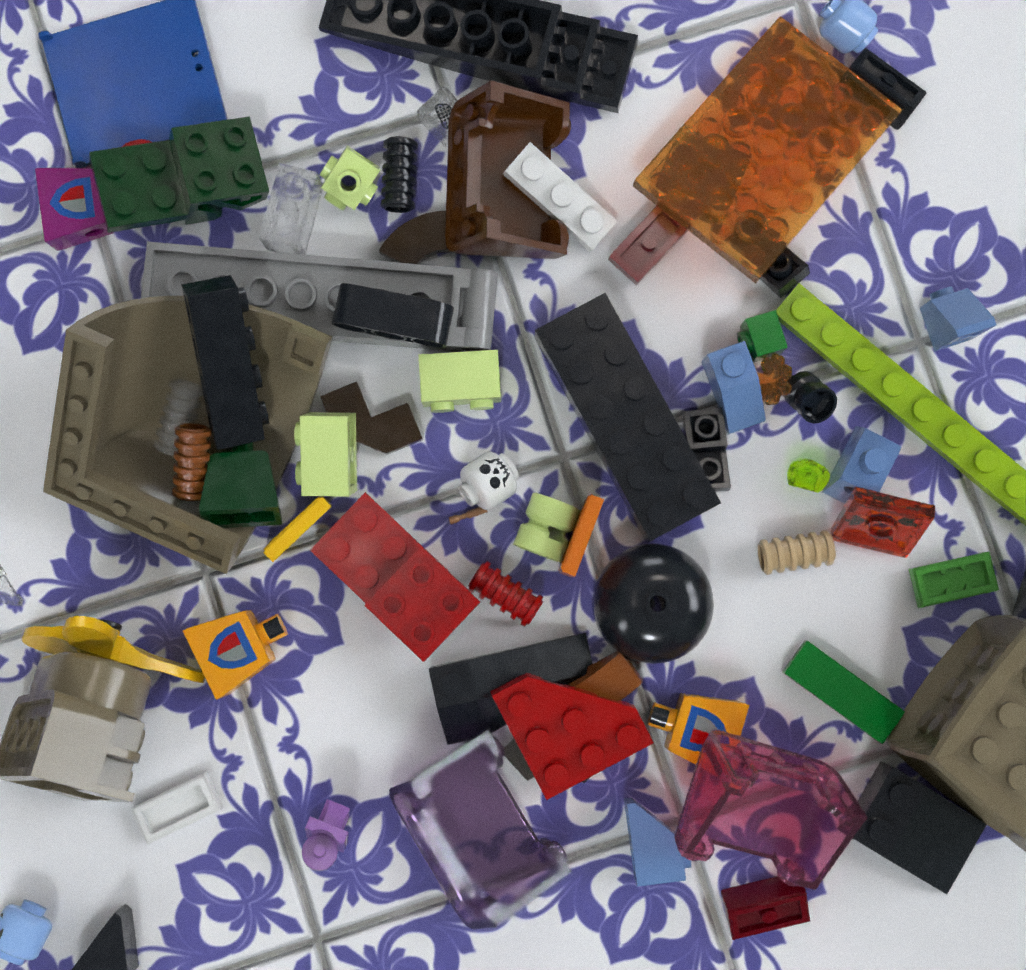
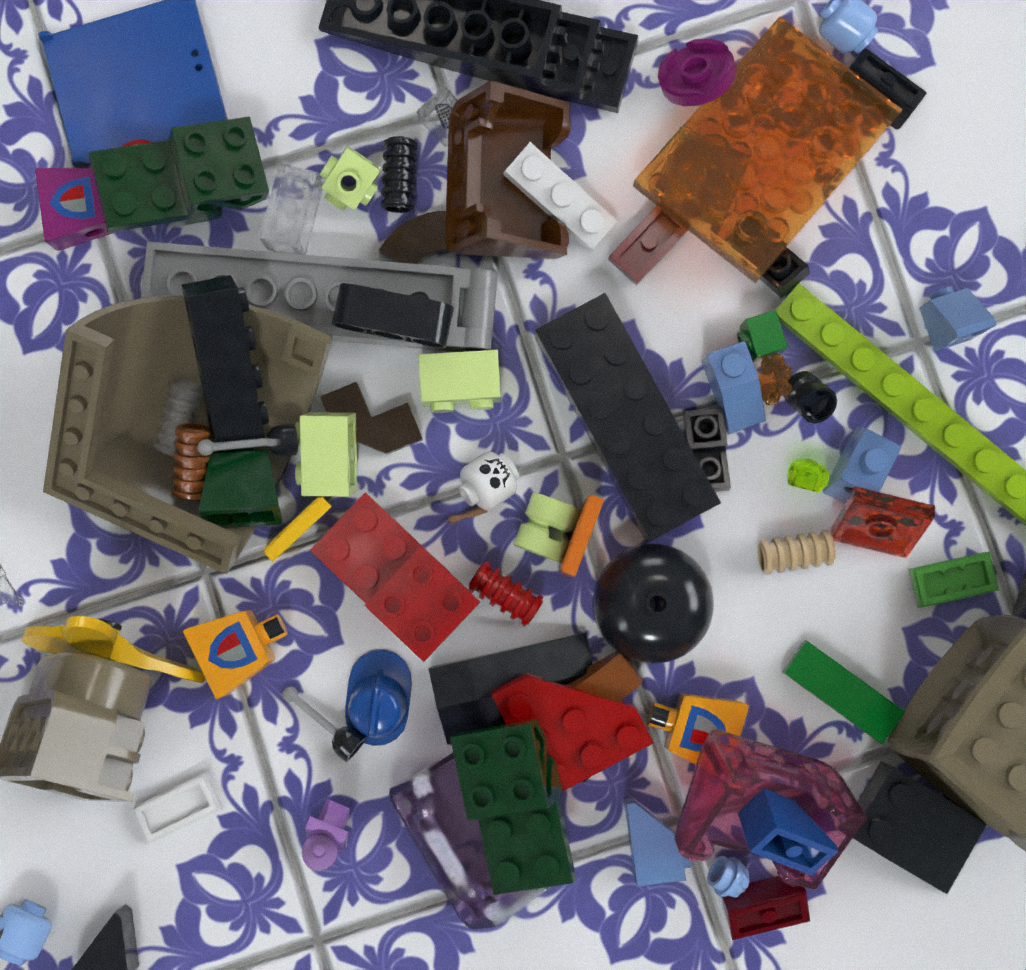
none -> hinge [197,423,298,456]
none -> hinge [282,686,367,762]
none -> blue piece [345,650,412,746]
none -> dark green piece [450,719,577,895]
none -> magenta tile [657,38,737,107]
none -> light blue plate [707,856,749,898]
none -> blue slope [738,788,839,876]

